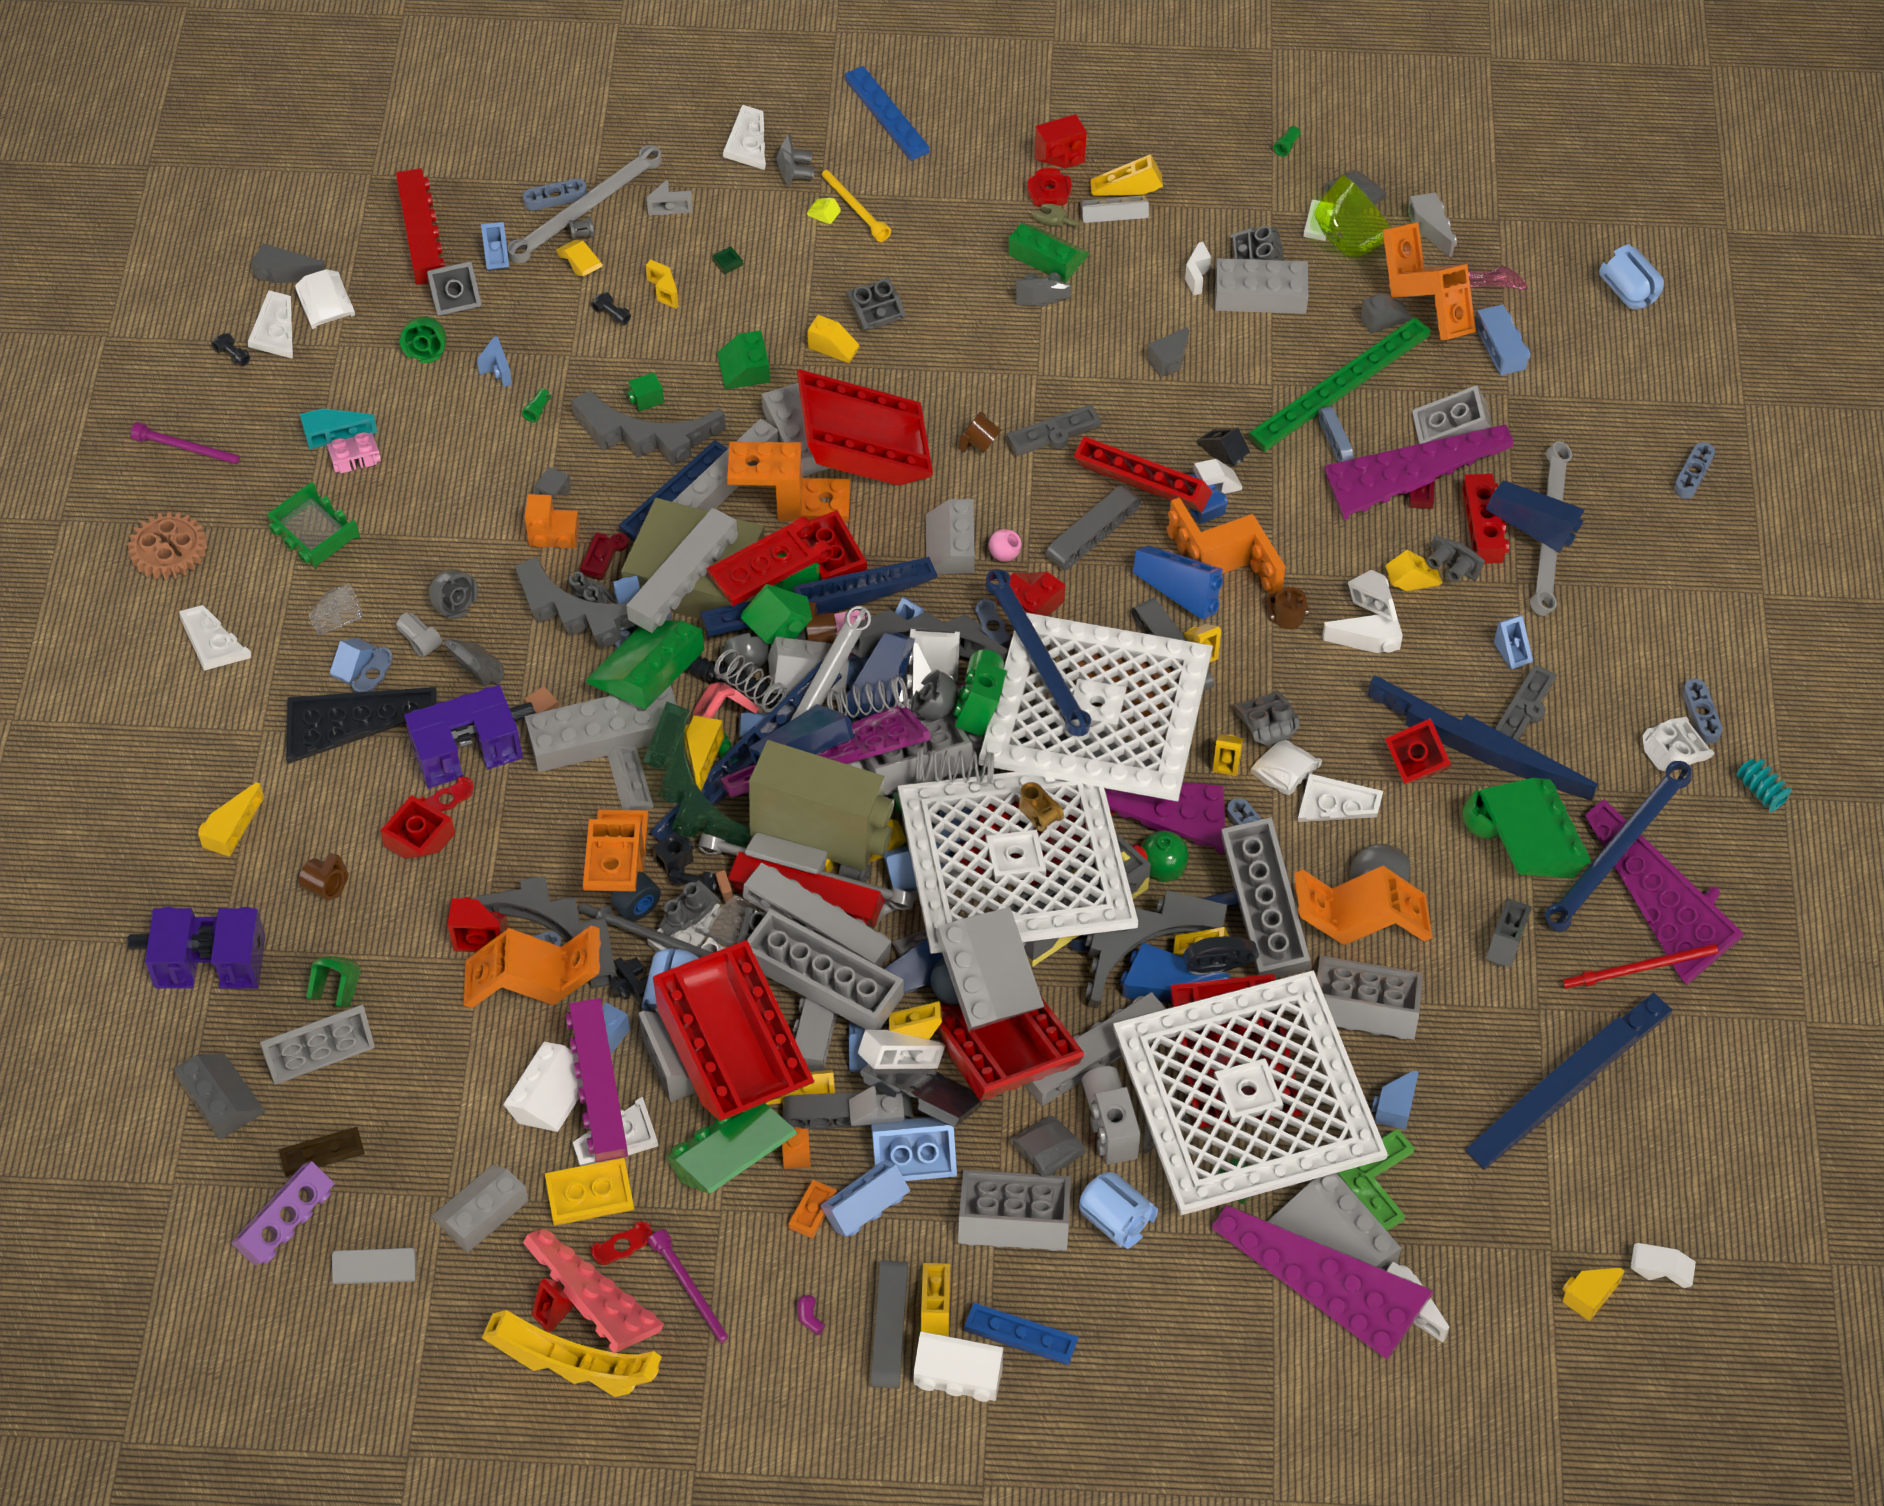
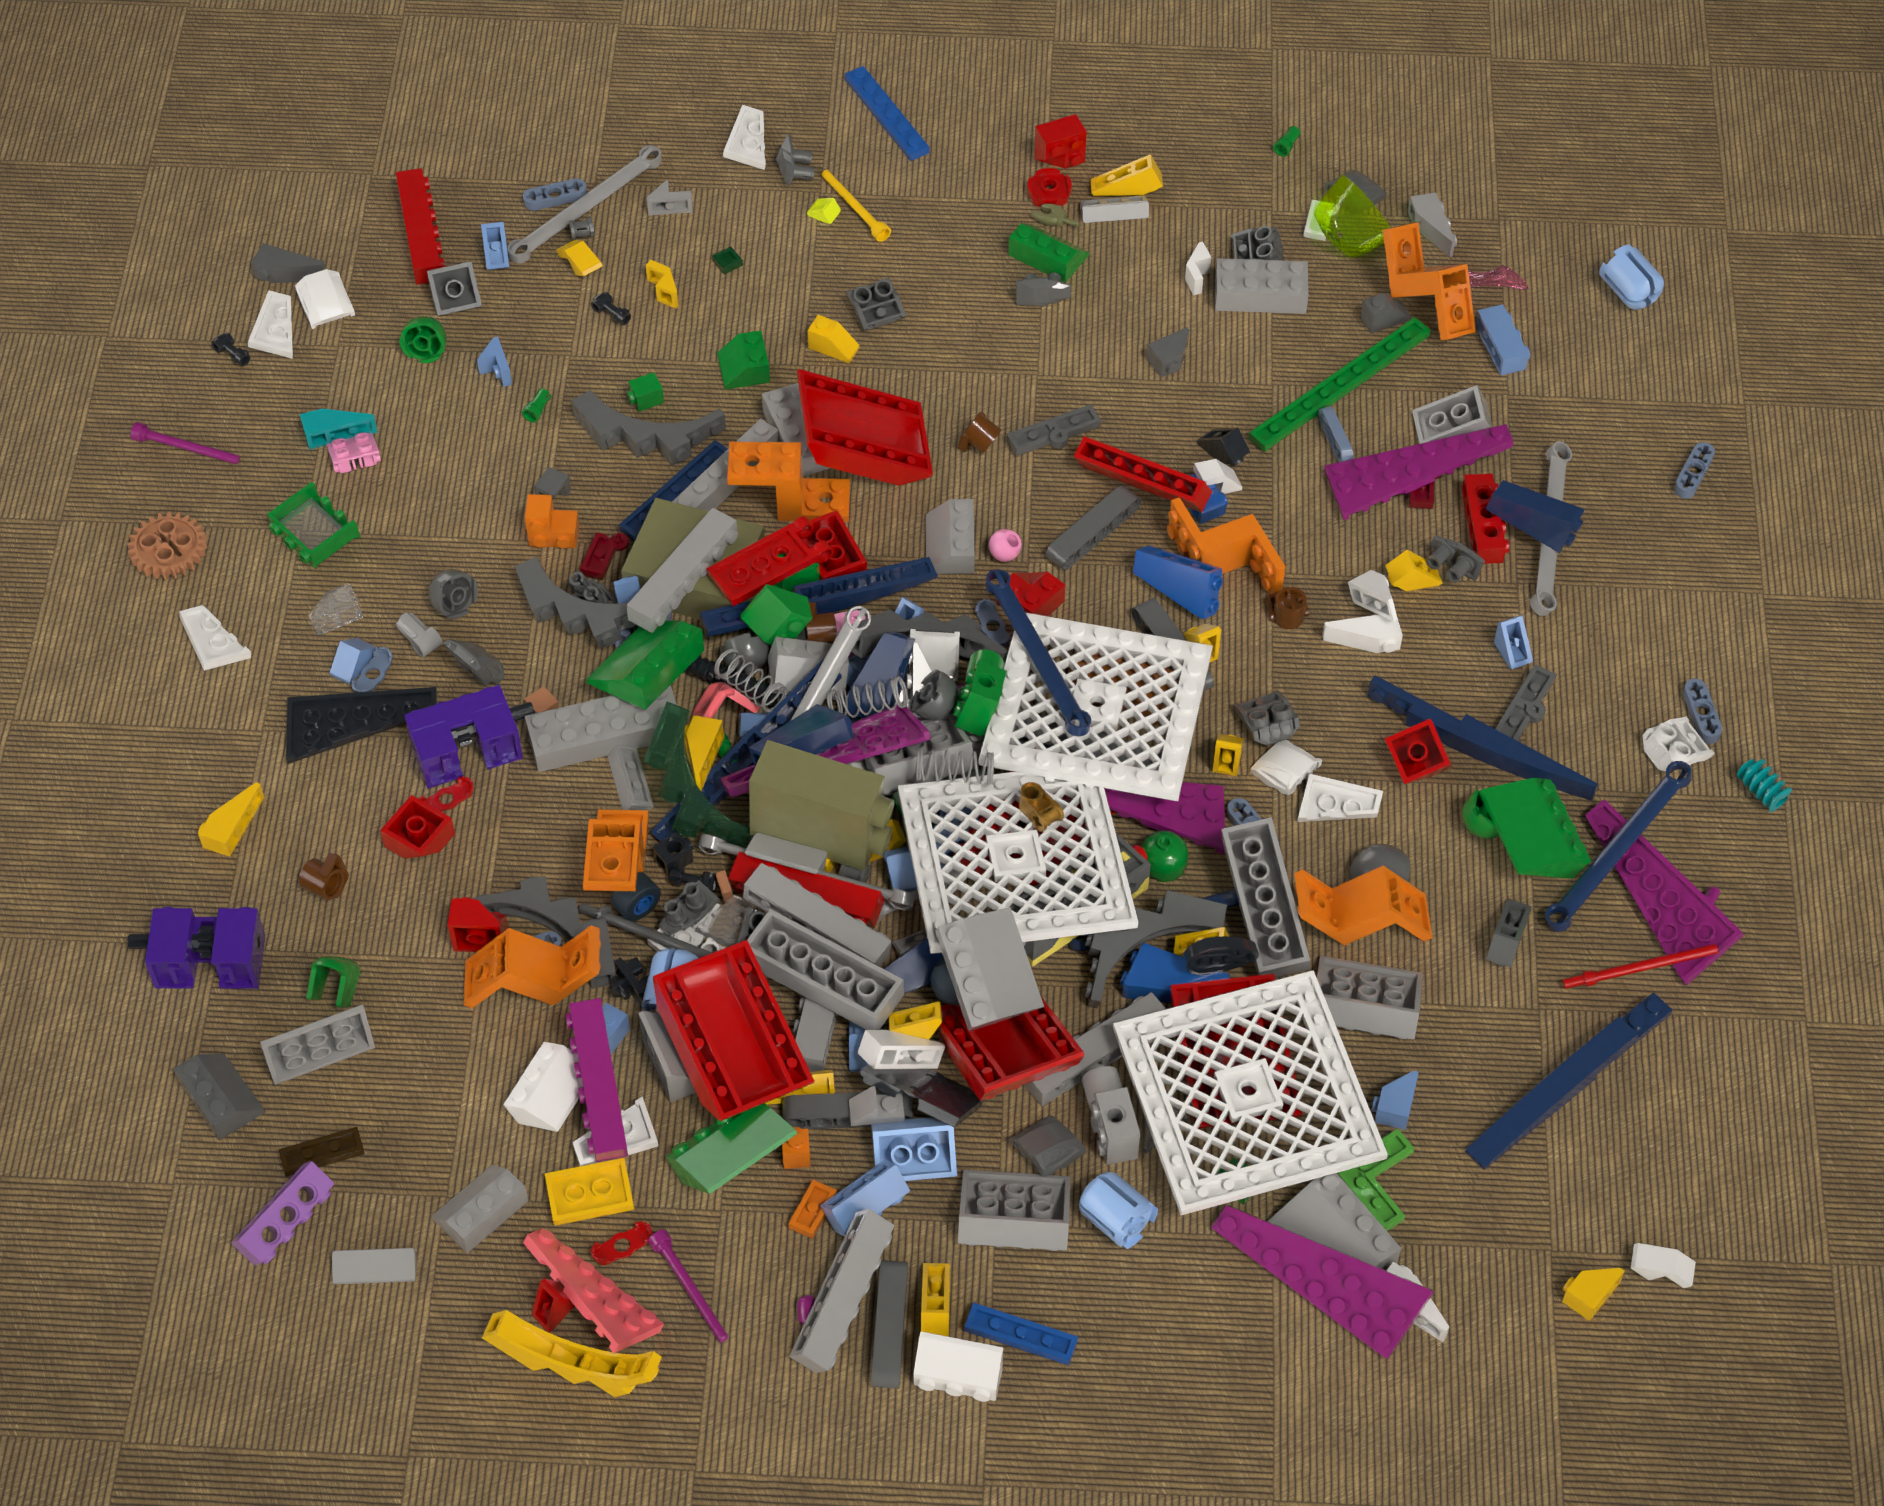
none -> light grey brick [789,1209,895,1373]

